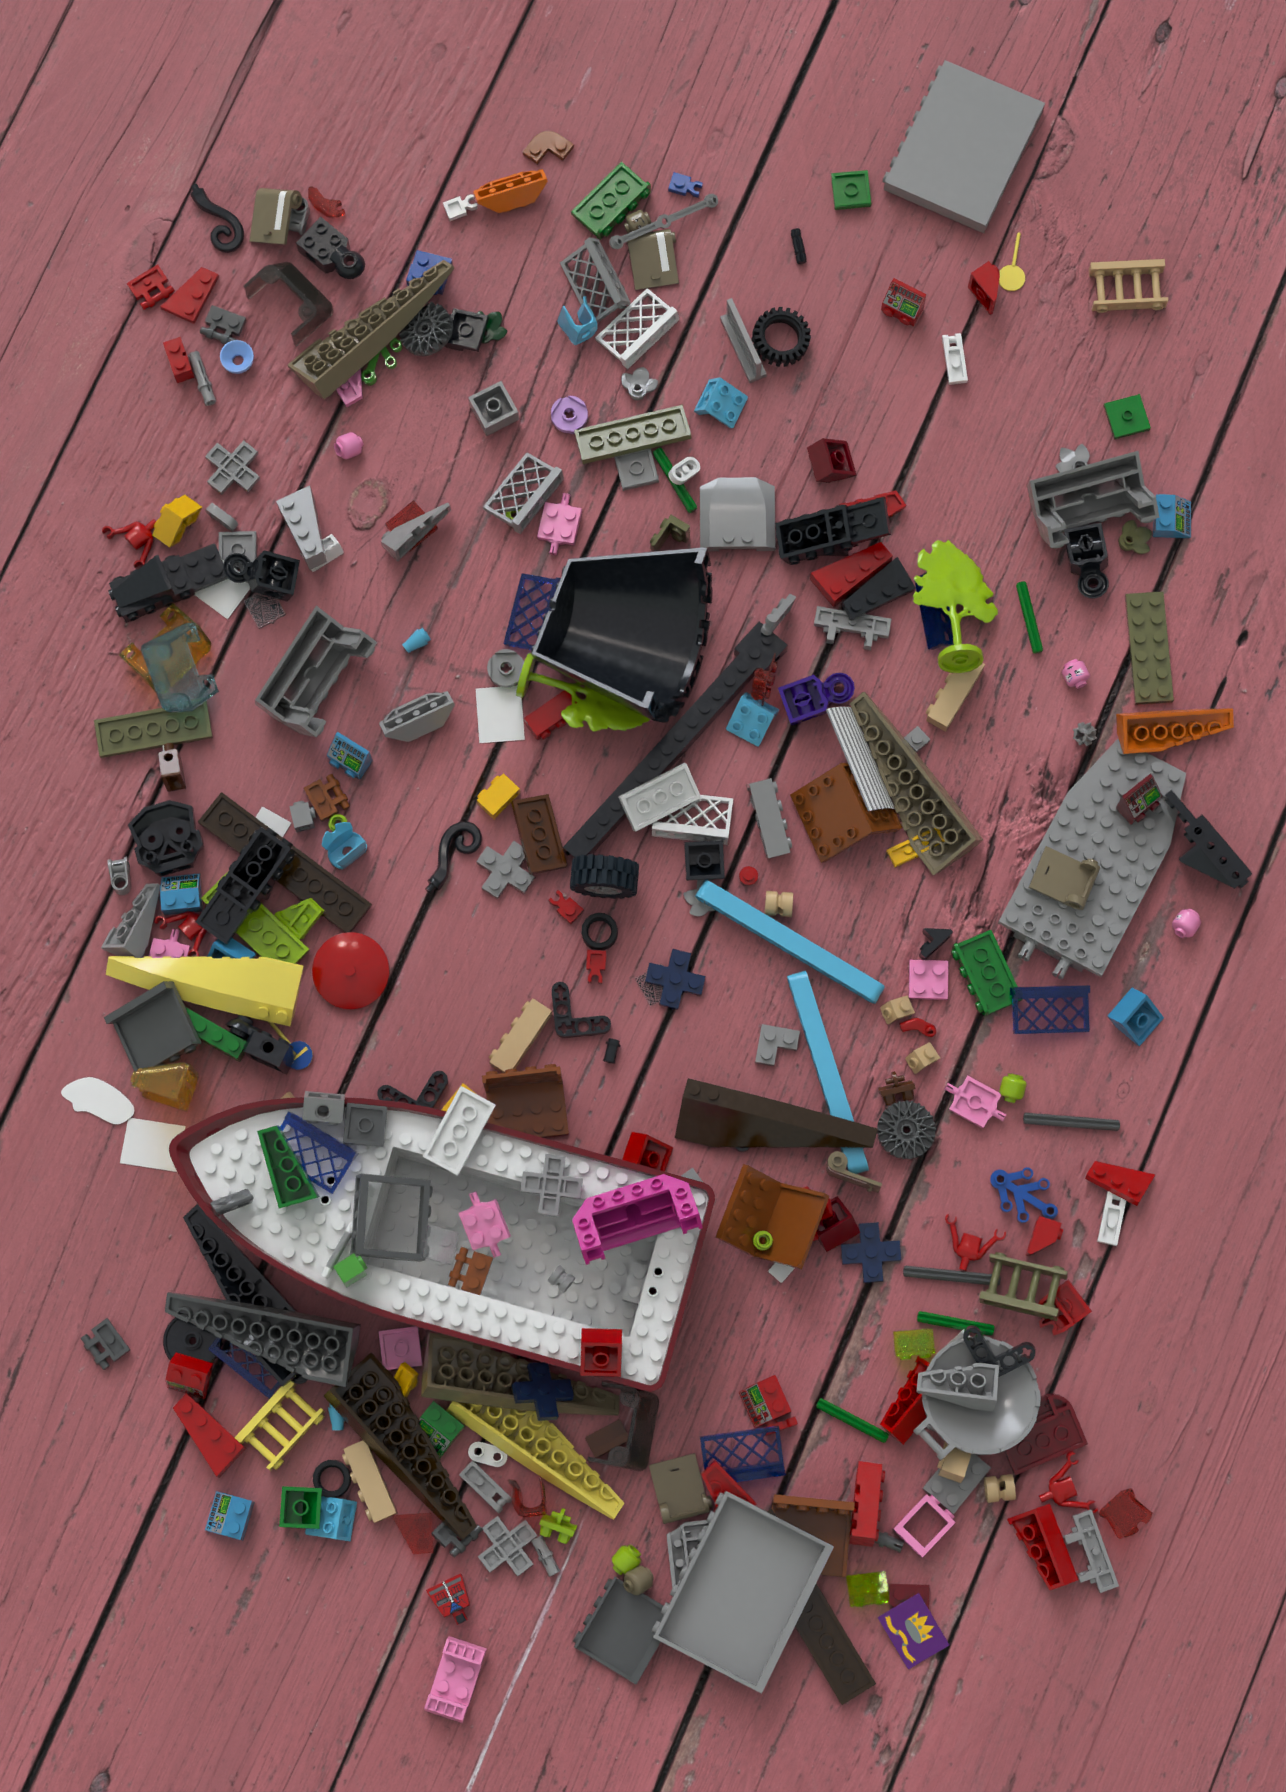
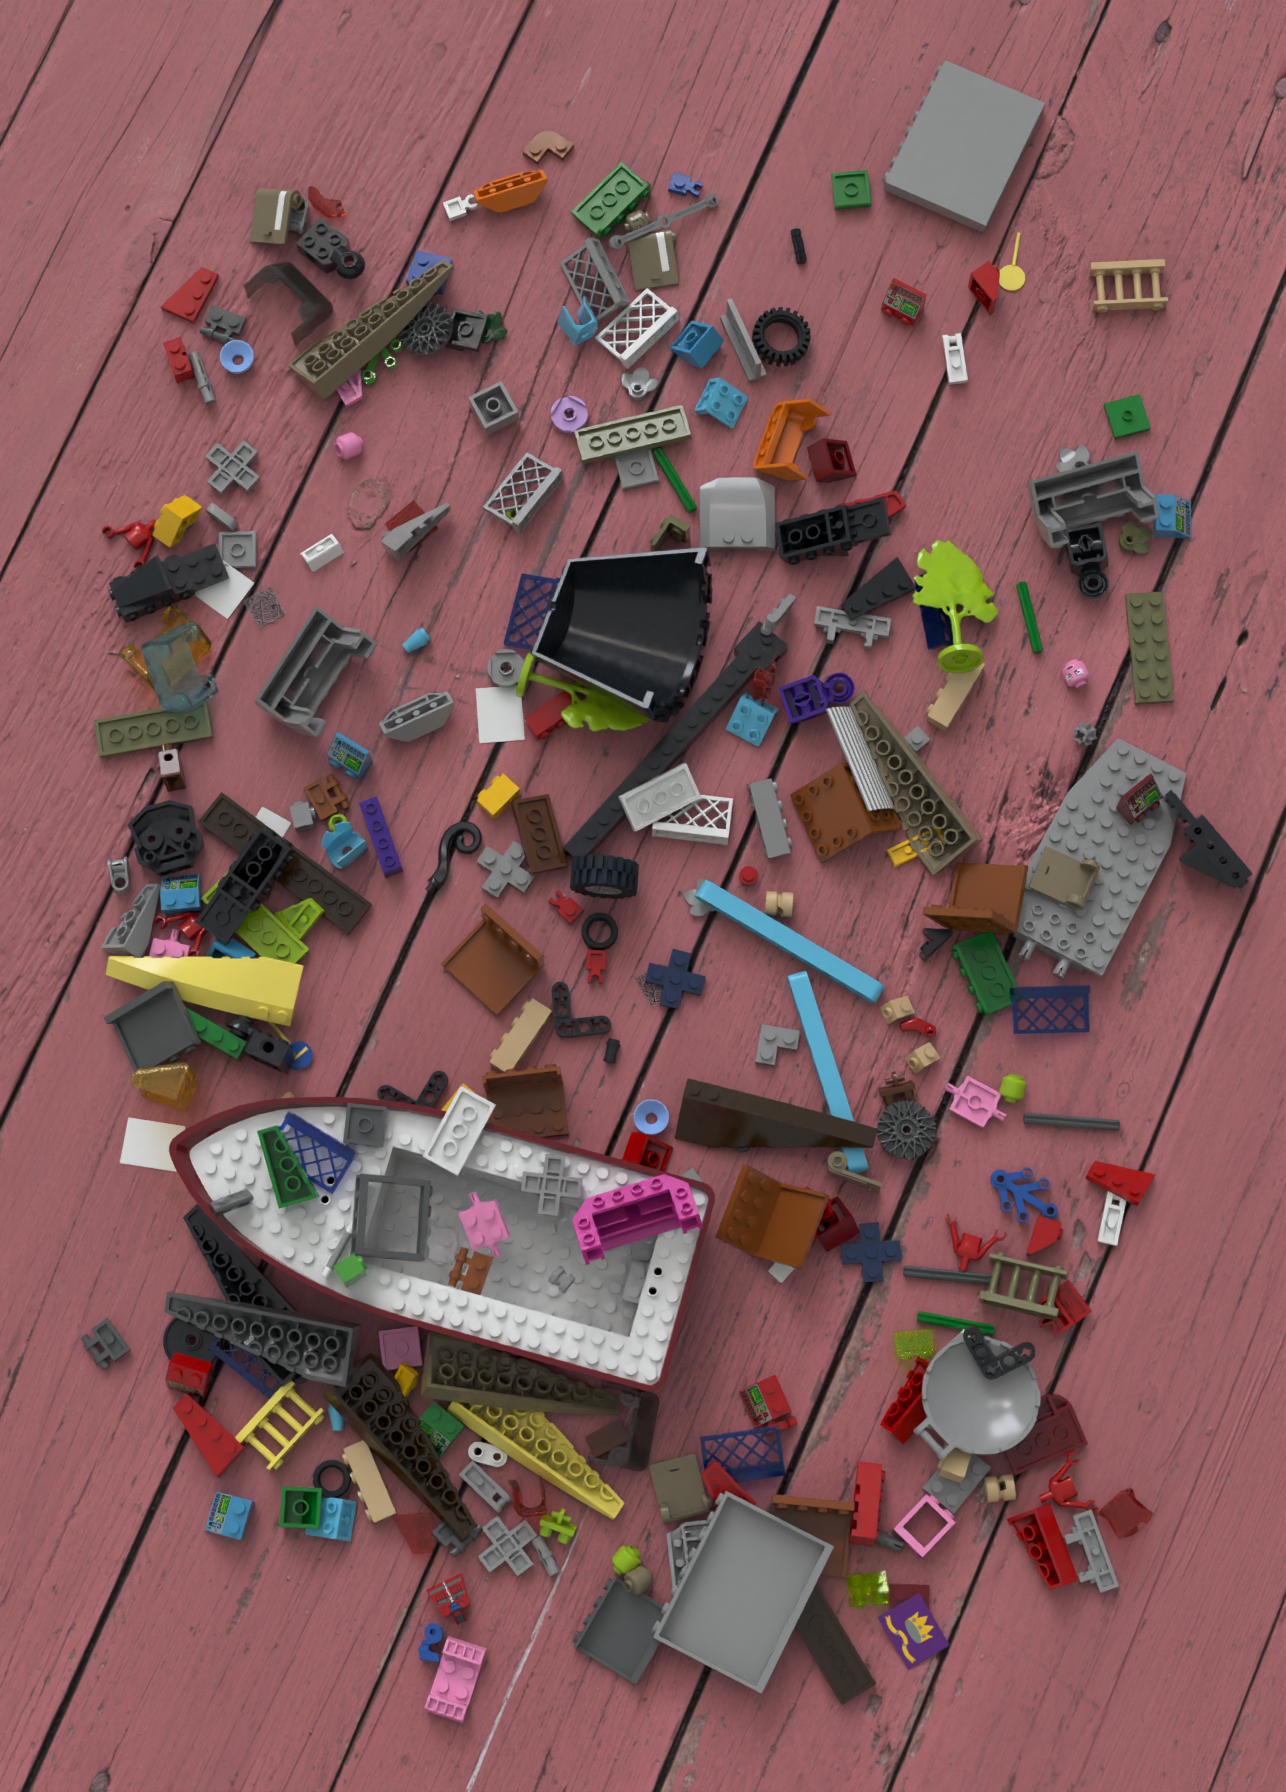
white sticker [61,1077,134,1124] -> none
red plate [127,264,175,310] -> none
black plant [190,184,244,253] -> none
black brick [223,550,300,601] -> none
light grey wedge [276,485,327,570] -> none
light grey brick [302,1091,345,1125] -> none
red dish [312,932,390,1010] -> none
dark blue plate [512,1362,574,1421] -> none
bright pink plate [537,493,582,555] -> none
red slope [580,1328,622,1377] -> none
white plate [668,457,700,485] -> none
black slope [684,840,725,881] -> none
lime plate [753,1231,773,1250] -> none
red wedge [810,542,893,608] -> none
green axle [816,1398,889,1443] -> none
bright pink plate [909,960,948,1000] -> none
light grey wedge [917,1363,999,1412] -> none
dark azure slope [1107,988,1164,1046] -> none
orange wedge [1116,708,1234,754] -> none
bright pink head [1172,909,1201,938] -> none
none -> dark purple brick [359,796,403,878]
none -> blue leg [418,1623,443,1663]
none -> dark orange bracket [441,903,545,1016]
none -> light blue piece [634,1099,669,1135]
none -> dark azure slope [669,321,724,368]
none -> orange windscreen [753,398,831,481]
none -> dark orange bracket [922,862,1029,934]

